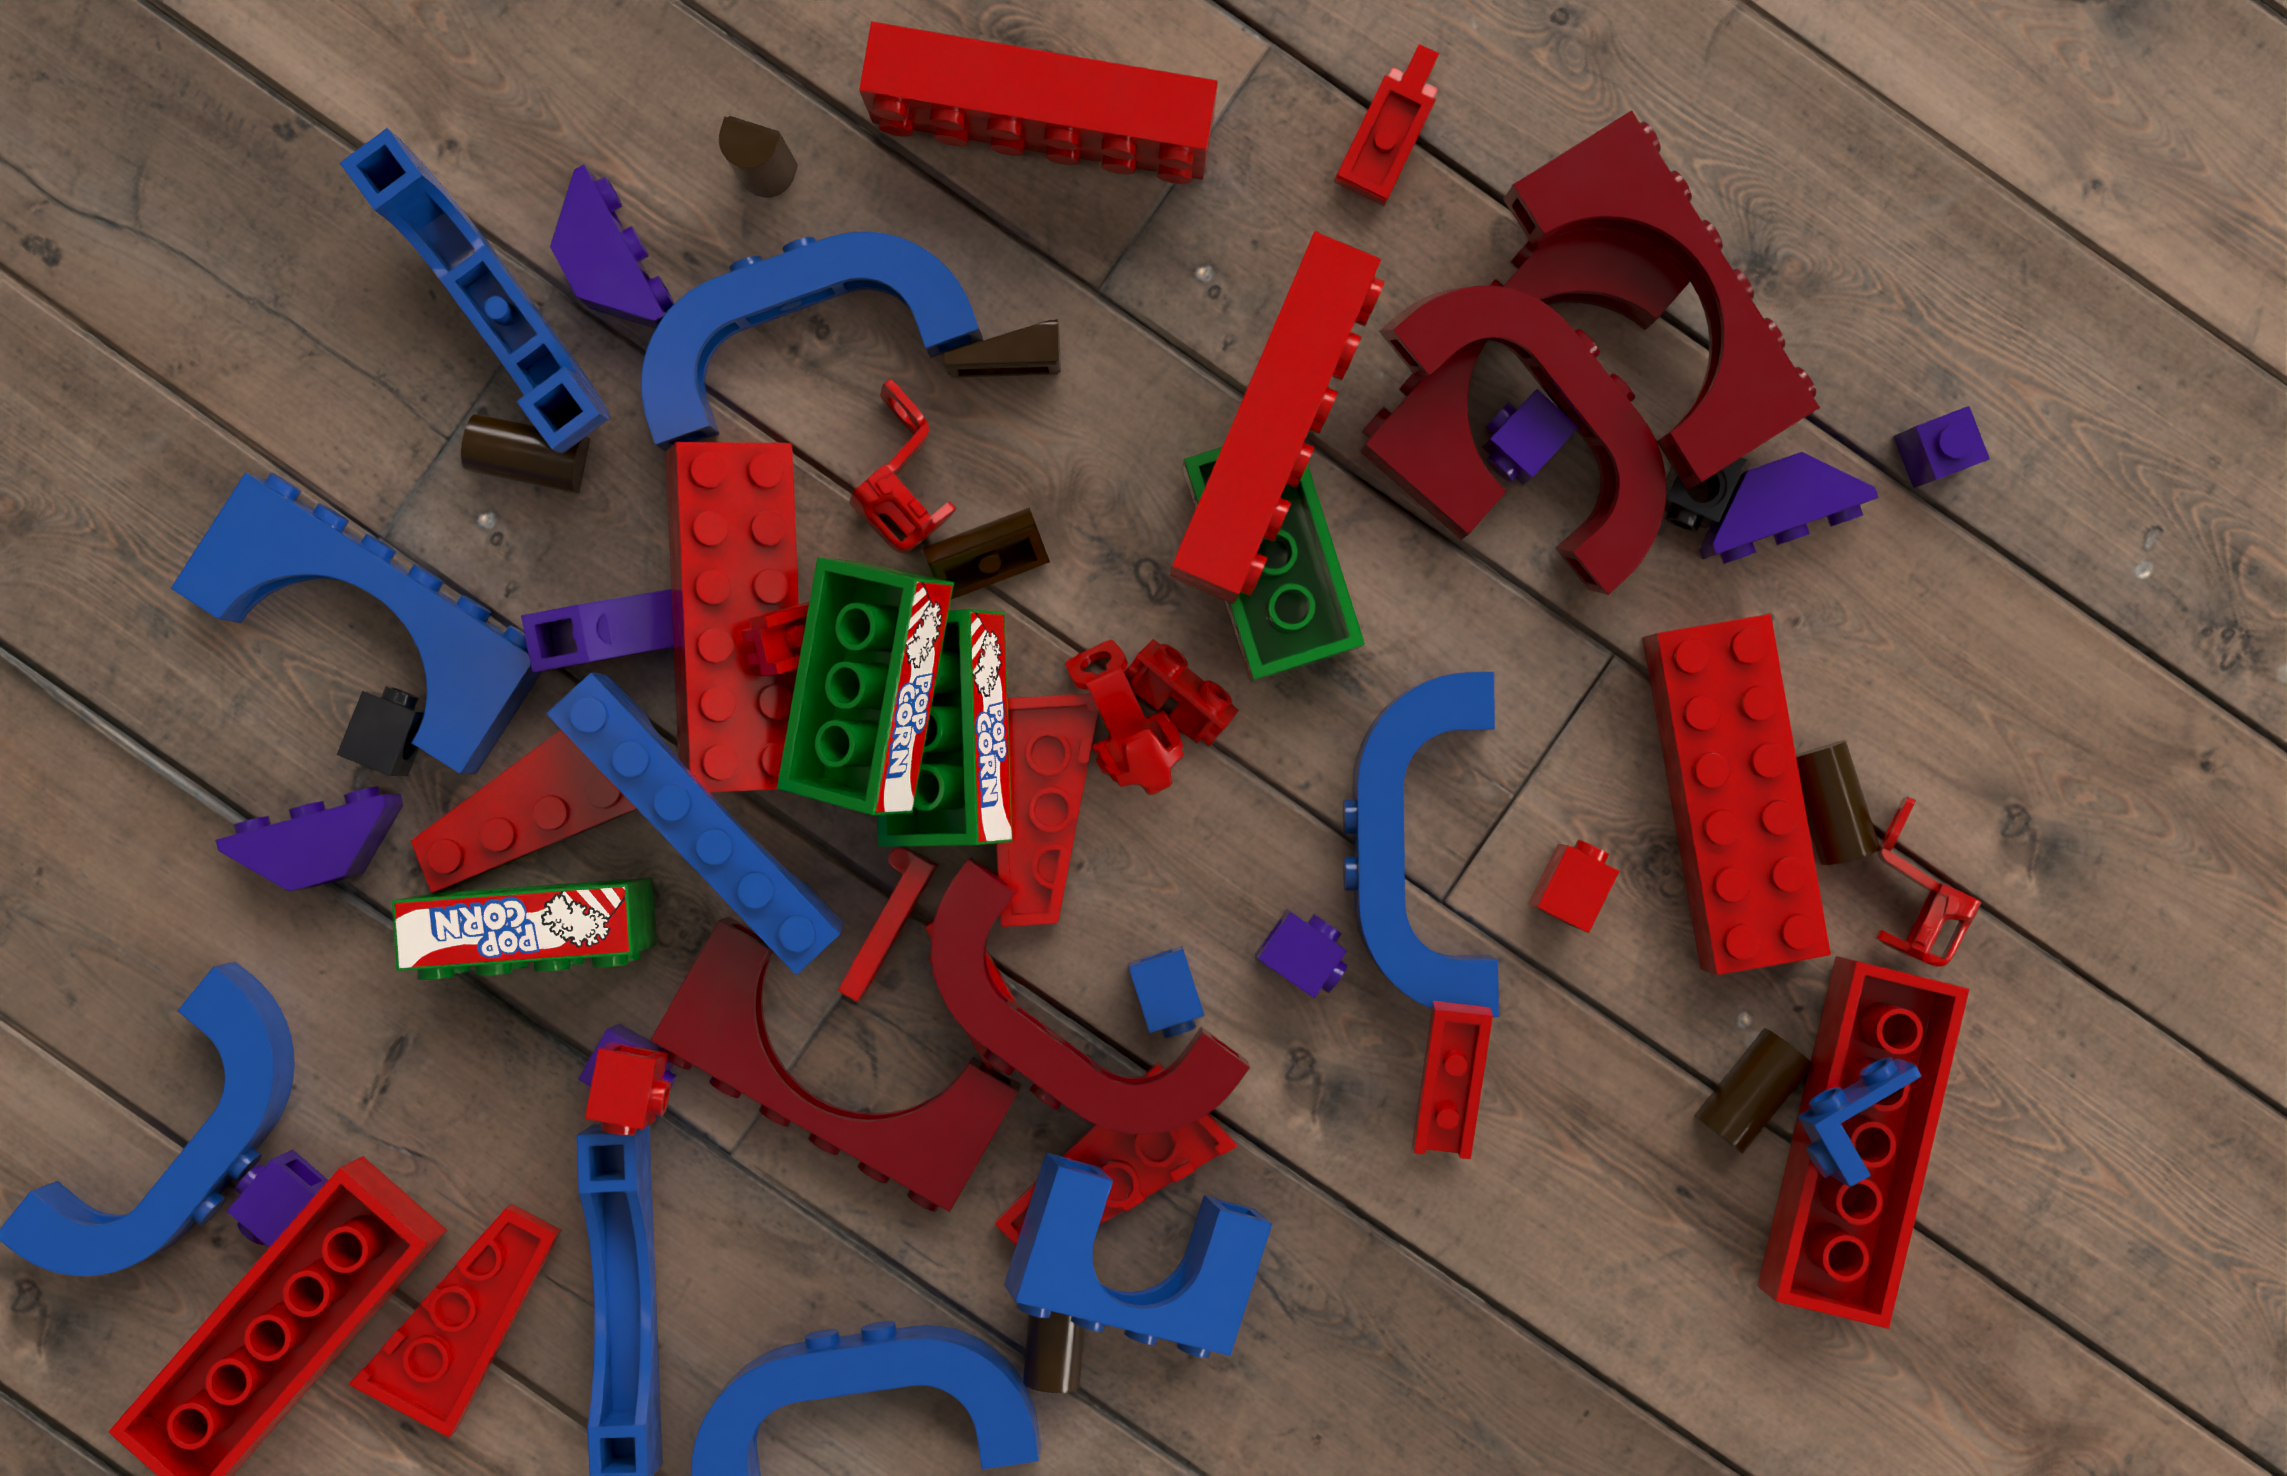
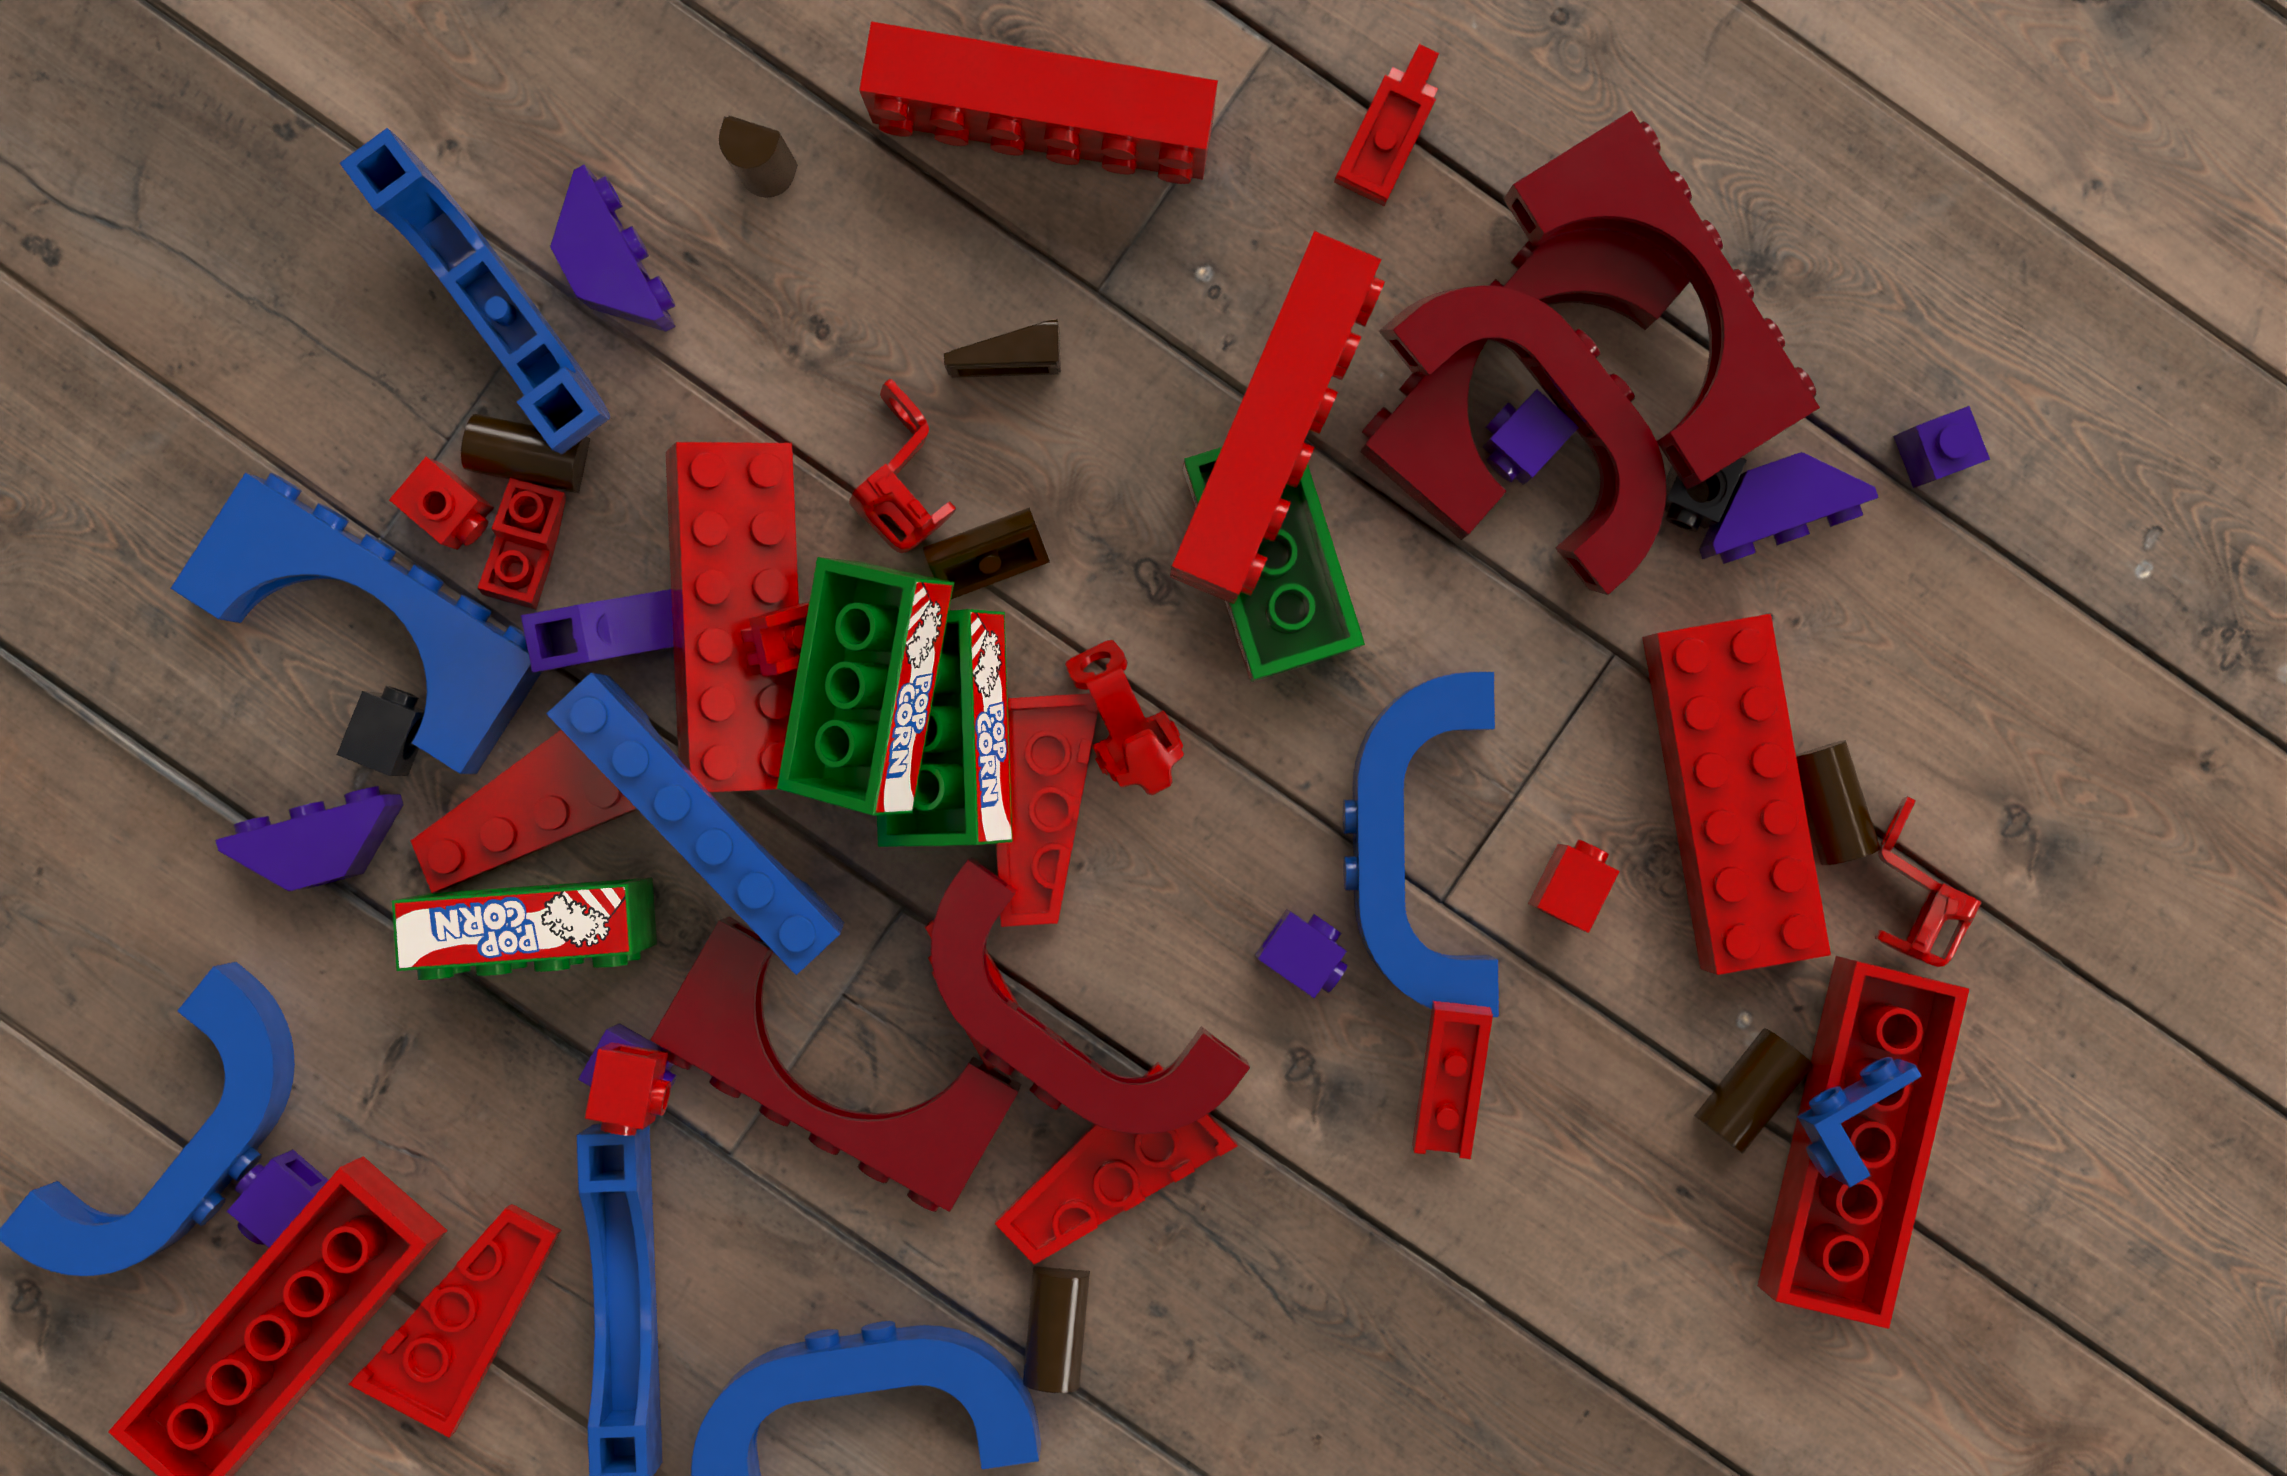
blue arch [641,232,983,452] -> none
red hinge [837,847,939,1002] -> none
blue arch [1004,1152,1272,1358] -> none
red hinge [1124,639,1239,747] -> none
blue brick [1129,946,1205,1038] -> none
none -> red brick [389,456,494,550]
none -> red slope [477,478,566,610]

